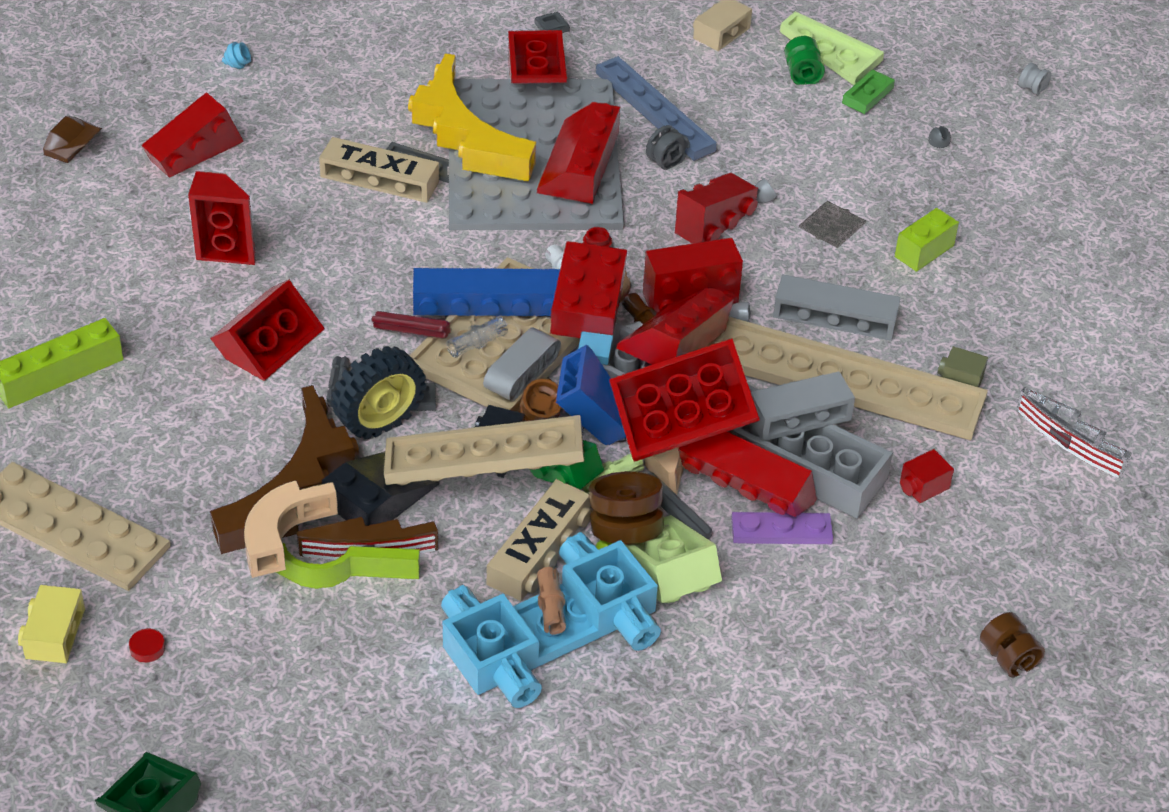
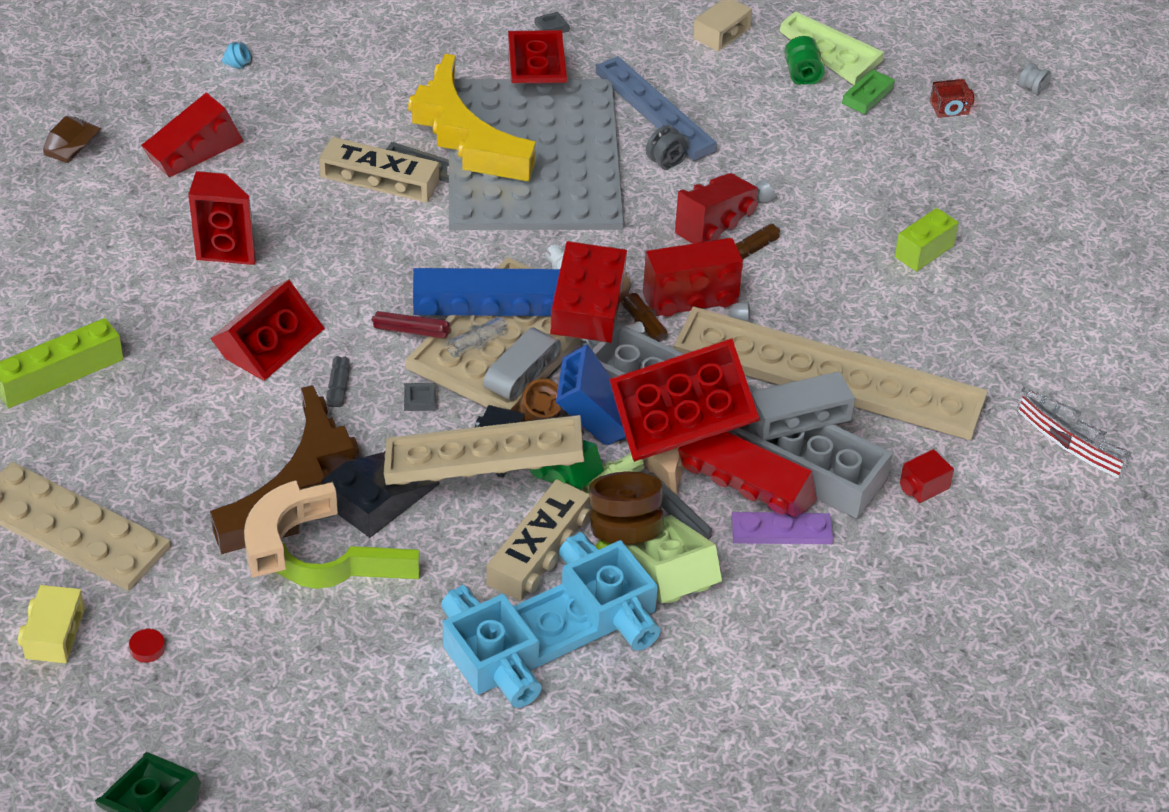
reddish brown slope [296,517,438,560] -> none
black wheel [331,346,427,439] -> none
red slope [537,102,621,204] -> none
nougat pin [537,567,566,635] -> none
medium azure tile [578,331,613,365] -> none
red plate [583,227,612,247] -> none
red slope [616,288,734,365] -> none
light grey brick [773,274,901,341] -> none
clear smoke piece [798,200,866,248] -> none
dark grey hinge [928,126,951,148] -> none
olive brick [937,346,988,387] -> none
reddish brown wheel [980,612,1045,678] -> none
none -> reddish brown axle [736,223,780,260]
none -> clear red brick [930,79,974,118]

